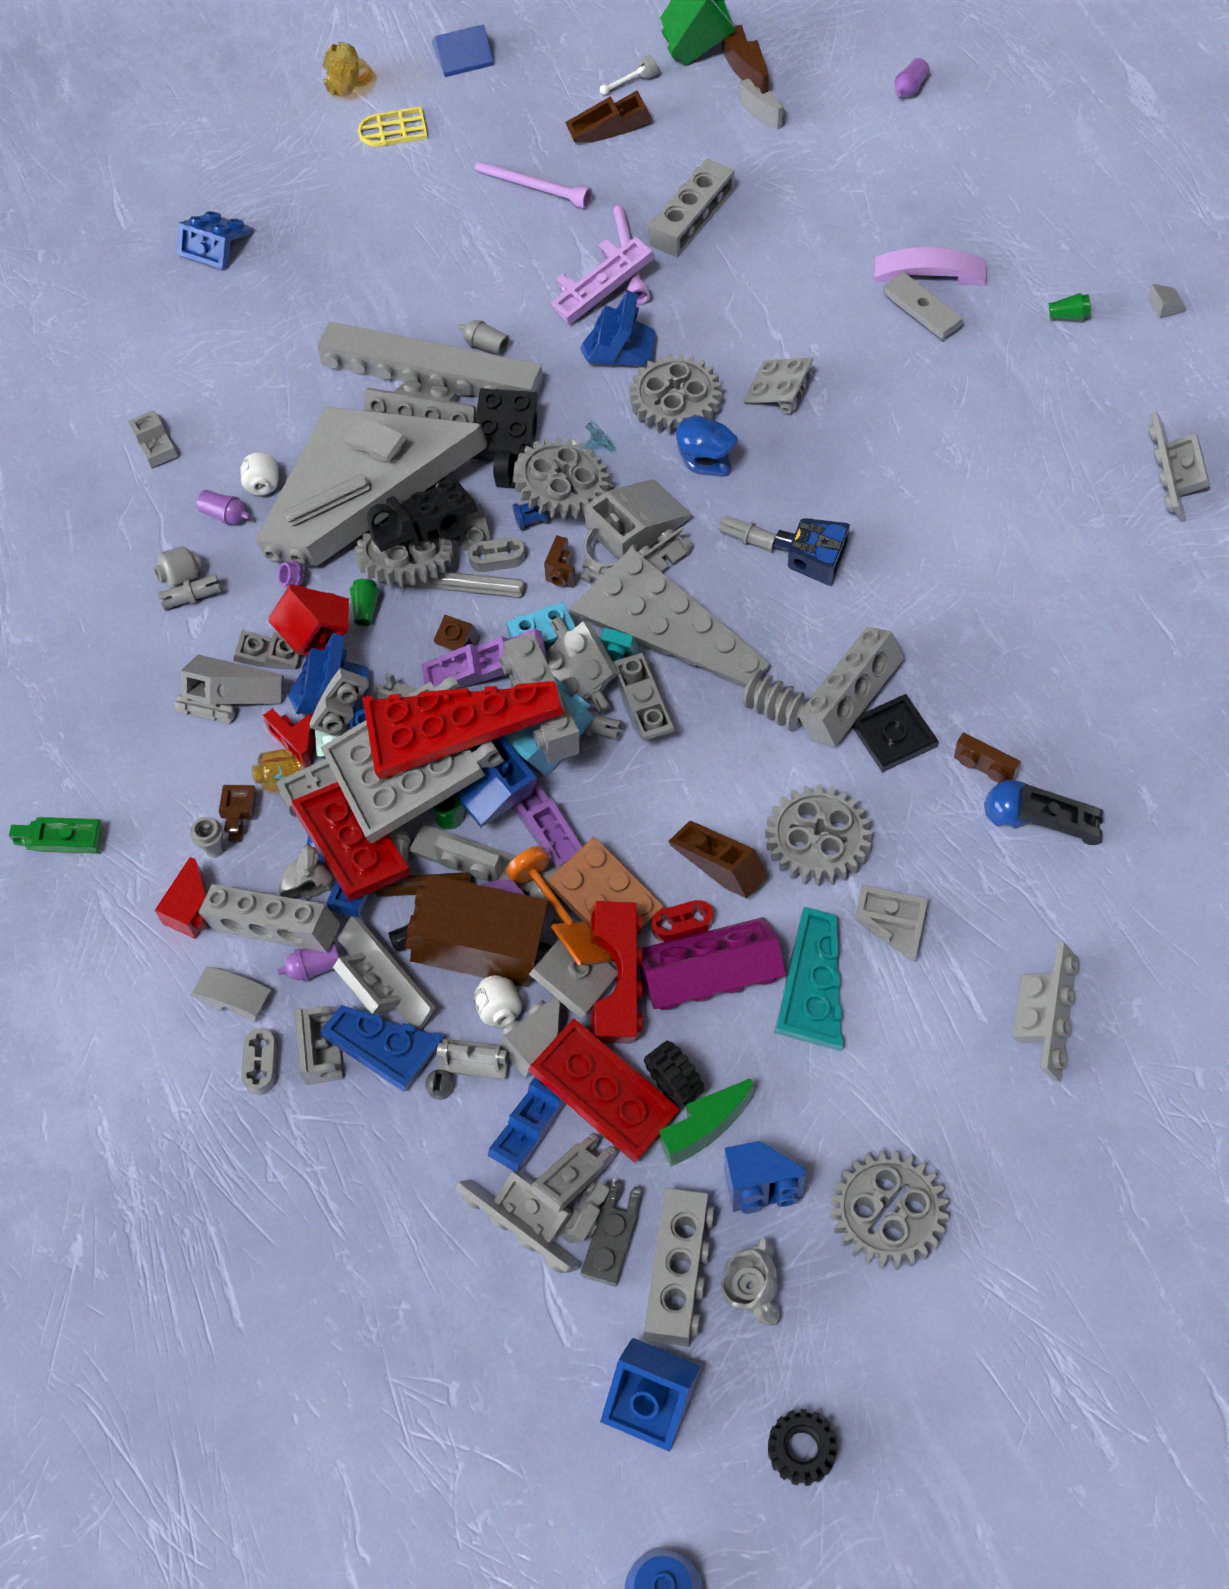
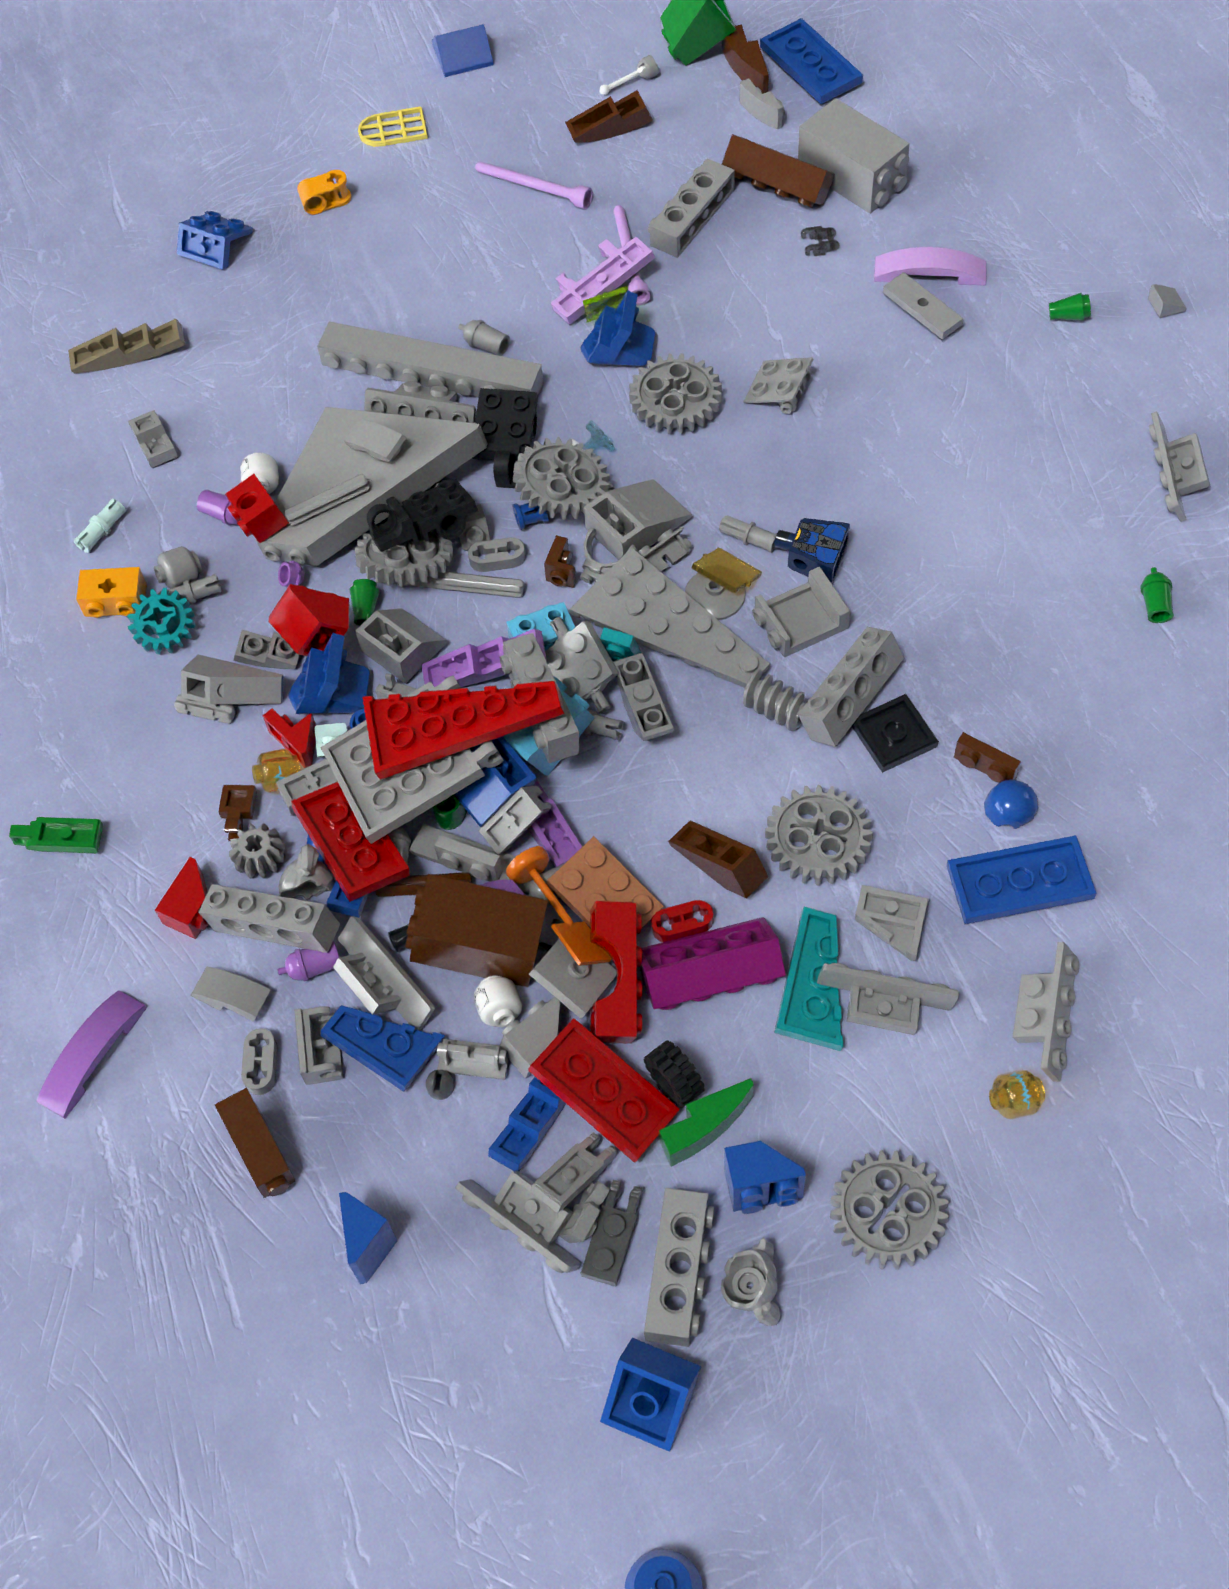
light grey cone [190,817,224,858] -> none
light grey slope [309,668,369,736] -> none
clear yellow tile [323,42,373,96] -> none
reddish brown bracket [434,615,480,651] -> none
blue helmet [676,415,738,477] -> none
black tyre [768,1409,838,1486] -> none
medium lavender piece [895,58,930,97] -> none
black plate [1017,784,1104,845] -> none
none -> medium lavender slope [36,990,147,1119]
none -> dark tan slope [68,319,185,374]
none -> light aqua pin [74,499,126,553]
none -> light orange brick [76,567,147,618]
none -> teal gear [127,588,196,654]
none -> reddish brown slope [214,1087,296,1198]
none -> red brick [225,474,289,543]
none -> light grey gear [229,823,285,879]
none -> light orange piece [297,170,352,215]
none -> blue slope [339,1192,397,1284]
none -> light grey slope [355,608,447,683]
none -> light grey hinge [478,786,551,855]
none -> clear neon green piece [583,286,628,322]
none -> light grey dish [685,569,745,620]
none -> clear yellow piece [691,547,762,593]
none -> reddish brown brick [722,134,835,208]
none -> light grey panel [752,566,850,658]
none -> blue plate [760,18,863,104]
none -> light grey brick [798,98,910,214]
none -> clear smoke piece [800,226,839,256]
none -> light grey bracket [817,963,959,1035]
none -> blue plate [947,835,1096,924]
none -> clear yellow head [989,1070,1045,1120]
none -> green piece [1140,567,1174,623]

